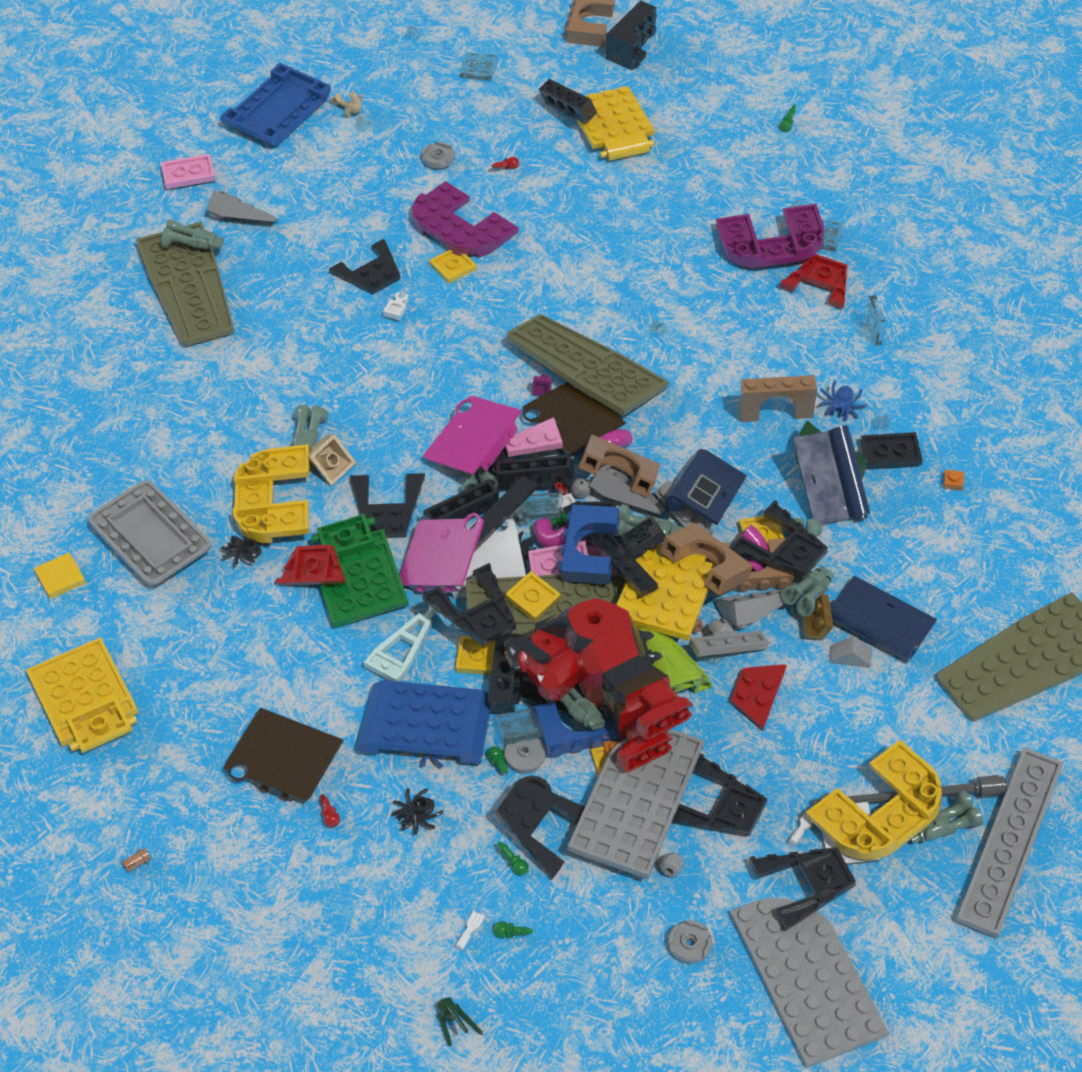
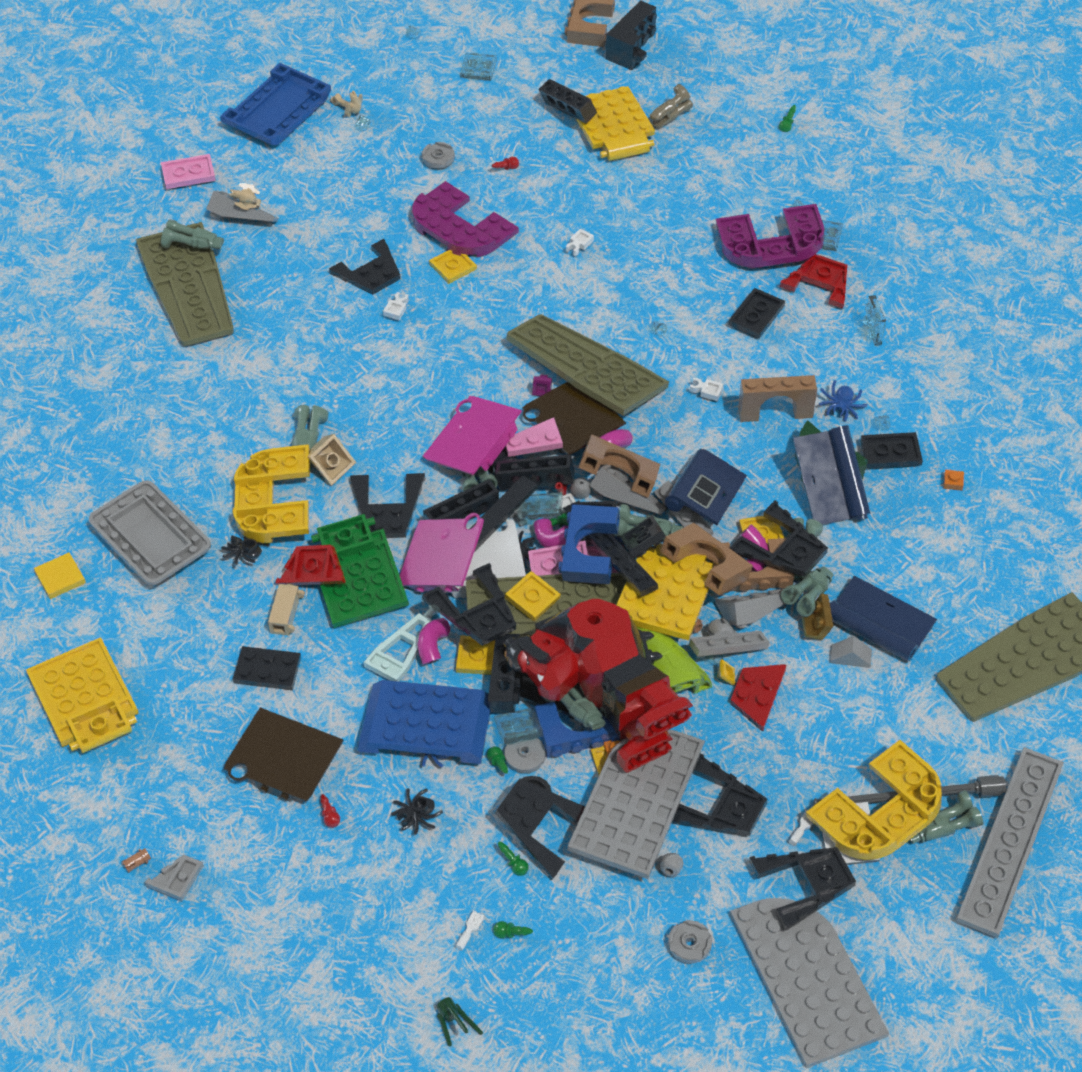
none -> light grey wing [145,855,204,901]
none -> tan piece [229,183,261,210]
none -> black plate [233,646,301,691]
none -> tan brick [268,584,305,636]
none -> dark pink cylinder [417,618,450,665]
none -> white plate [566,229,594,256]
none -> dark tan piece [650,84,693,129]
none -> white plate [689,378,724,401]
none -> yellow slope [717,659,735,685]
none -> black plate [729,288,785,339]

